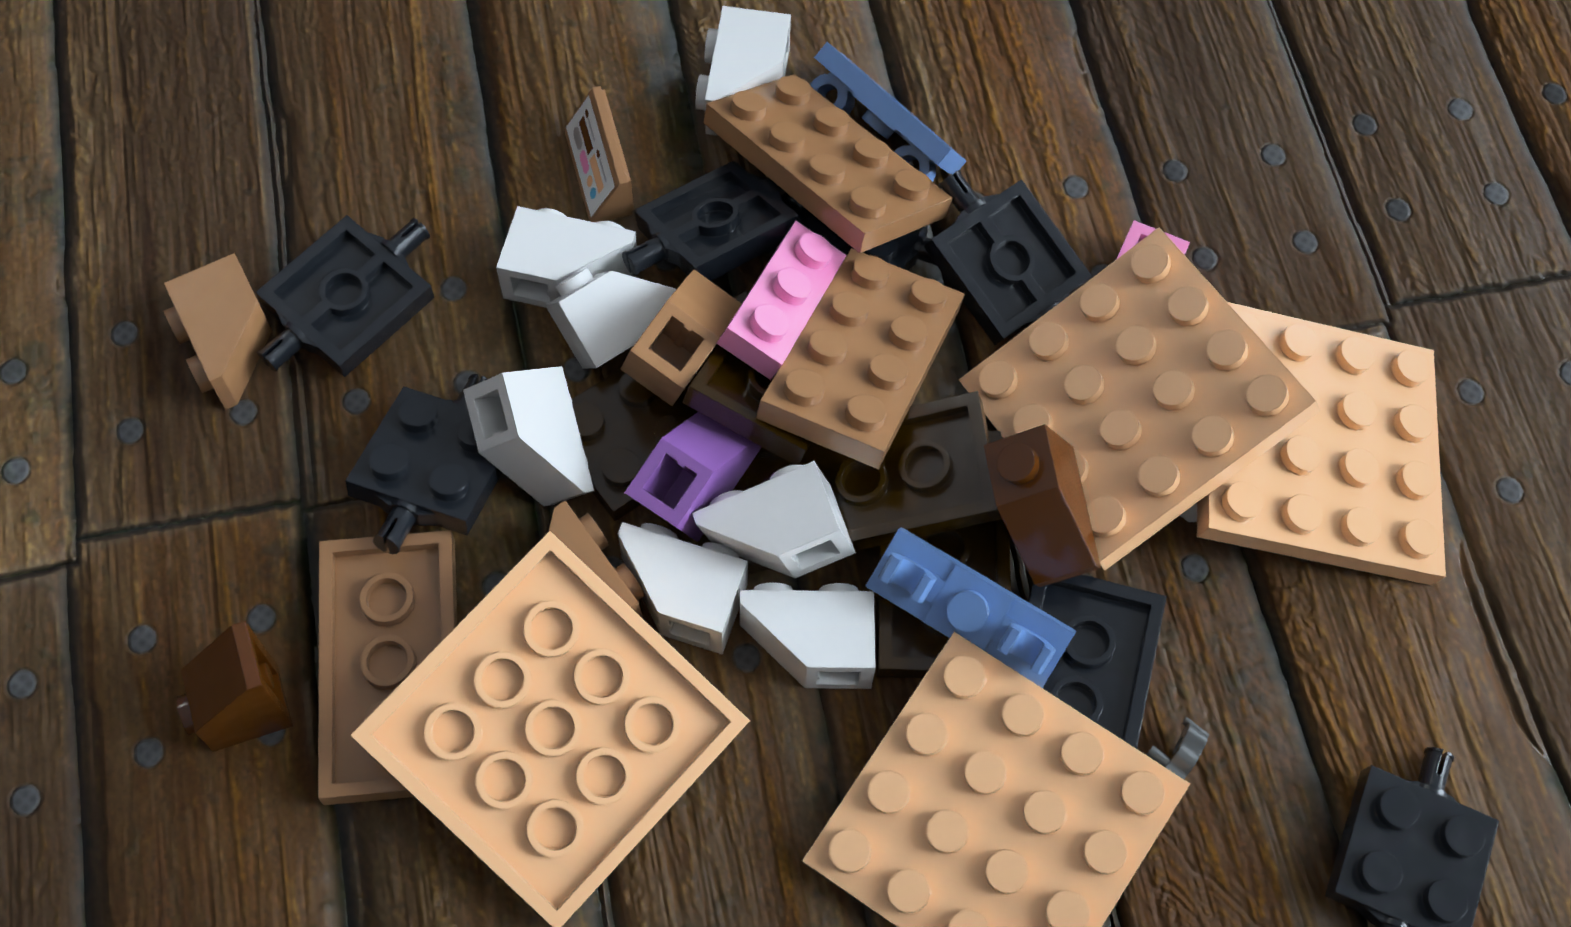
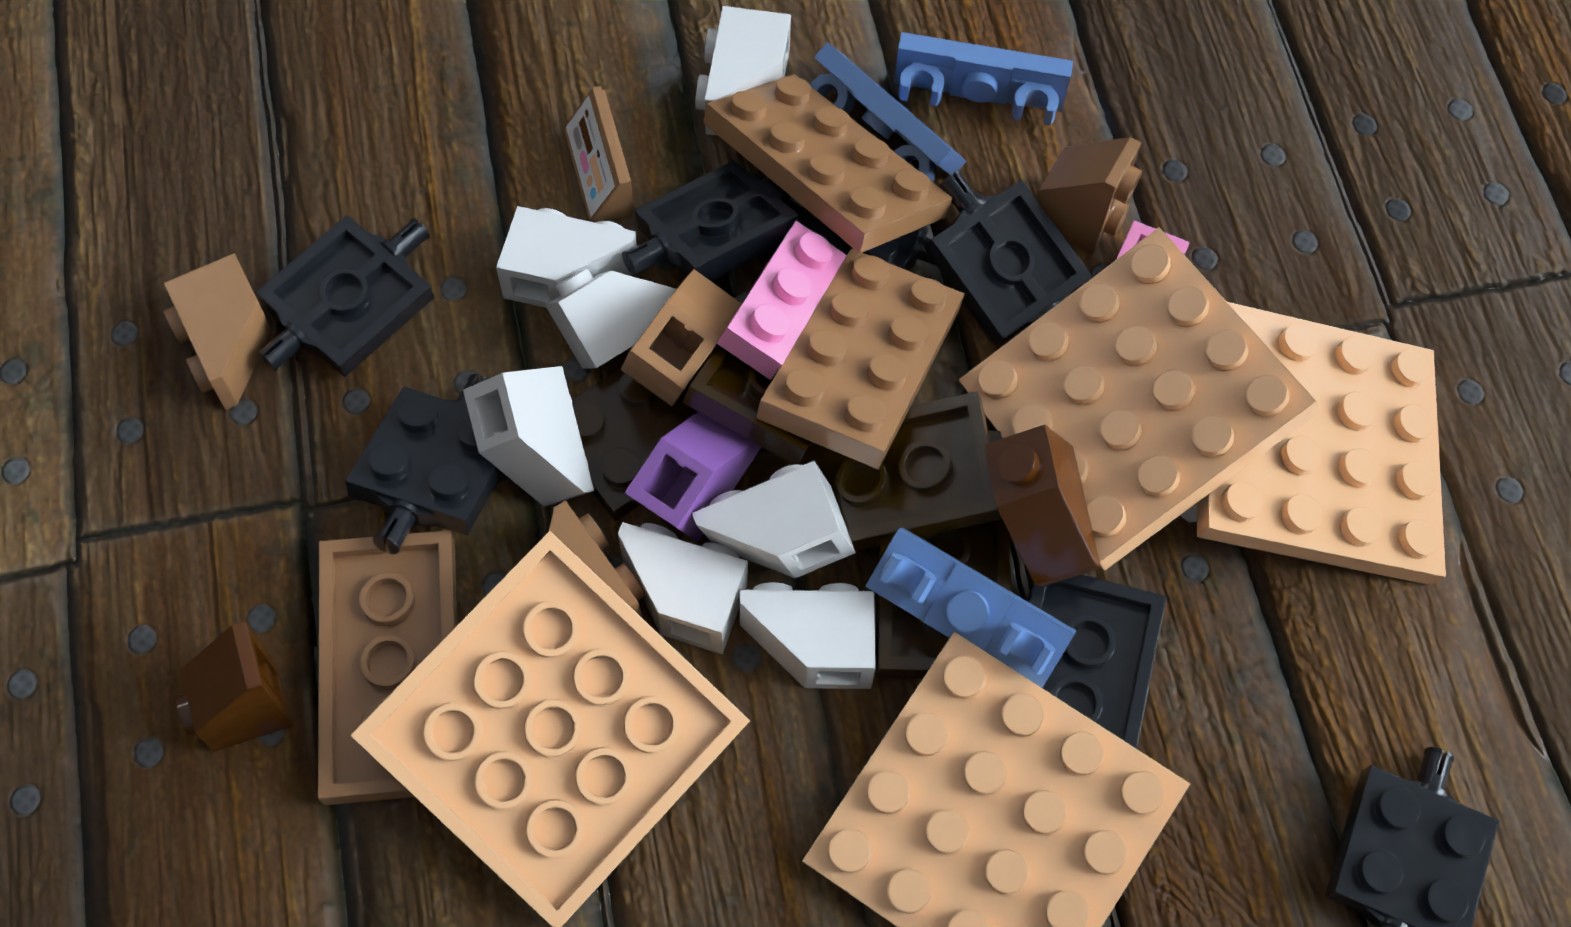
dark grey piece [1146,716,1209,779] -> none
none -> medium blue plate [894,32,1073,125]
none -> medium nougat slope [1037,137,1142,253]

